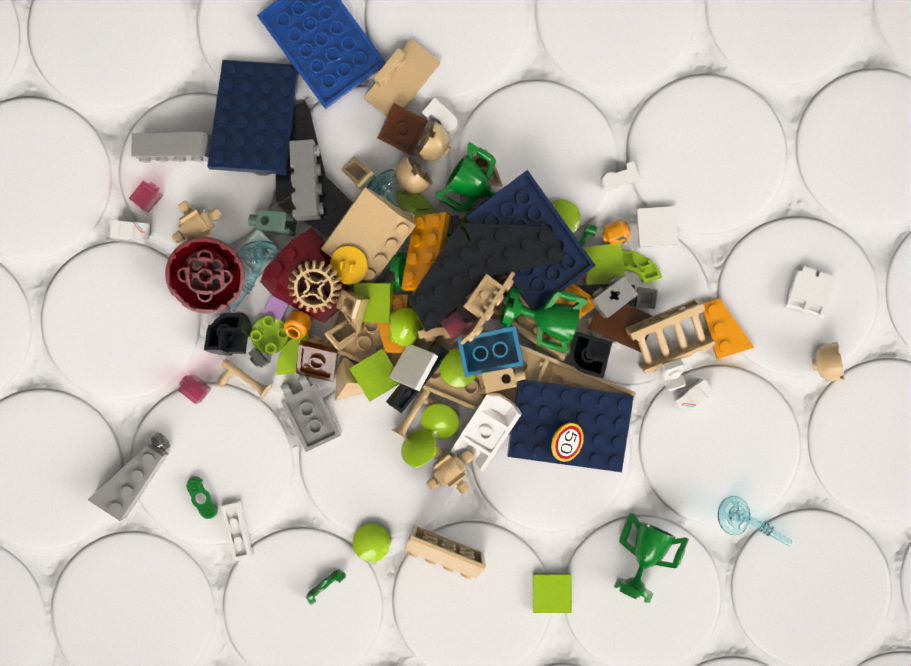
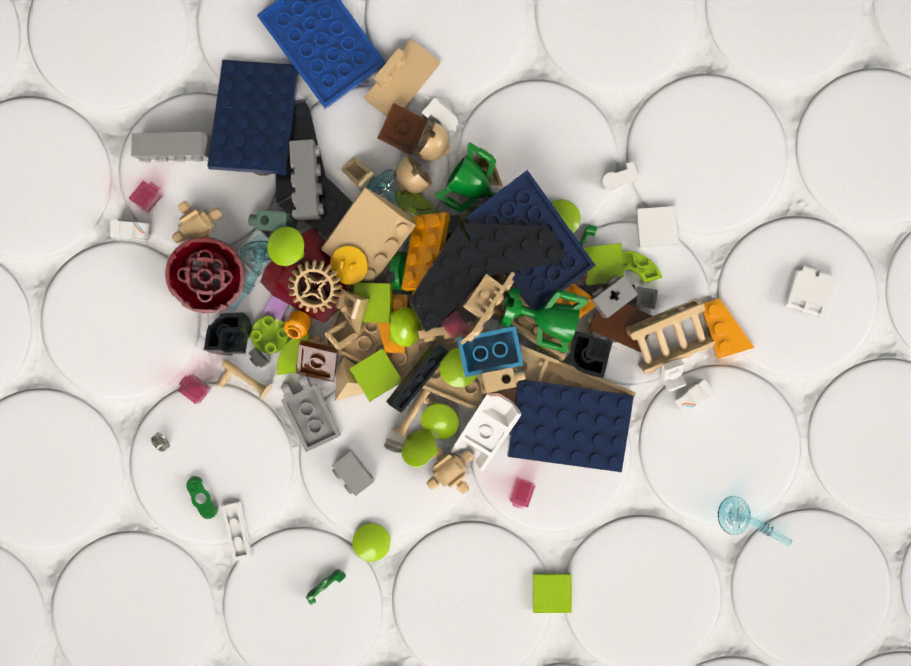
light grey wedge [88,443,169,521] -> none
white tile [389,345,438,391] -> none
tan slope [404,525,486,579] -> none
piece [551,423,583,462] -> none
light orange head [601,219,631,245] -> none
green piece [614,513,689,603] -> none
tan cylinder [812,342,845,381] -> none
none -> lime dish [267,227,304,266]
none -> light grey brick [332,450,375,496]
none -> clear smoke tile [384,438,404,453]
none -> clear pink brick [509,477,535,509]

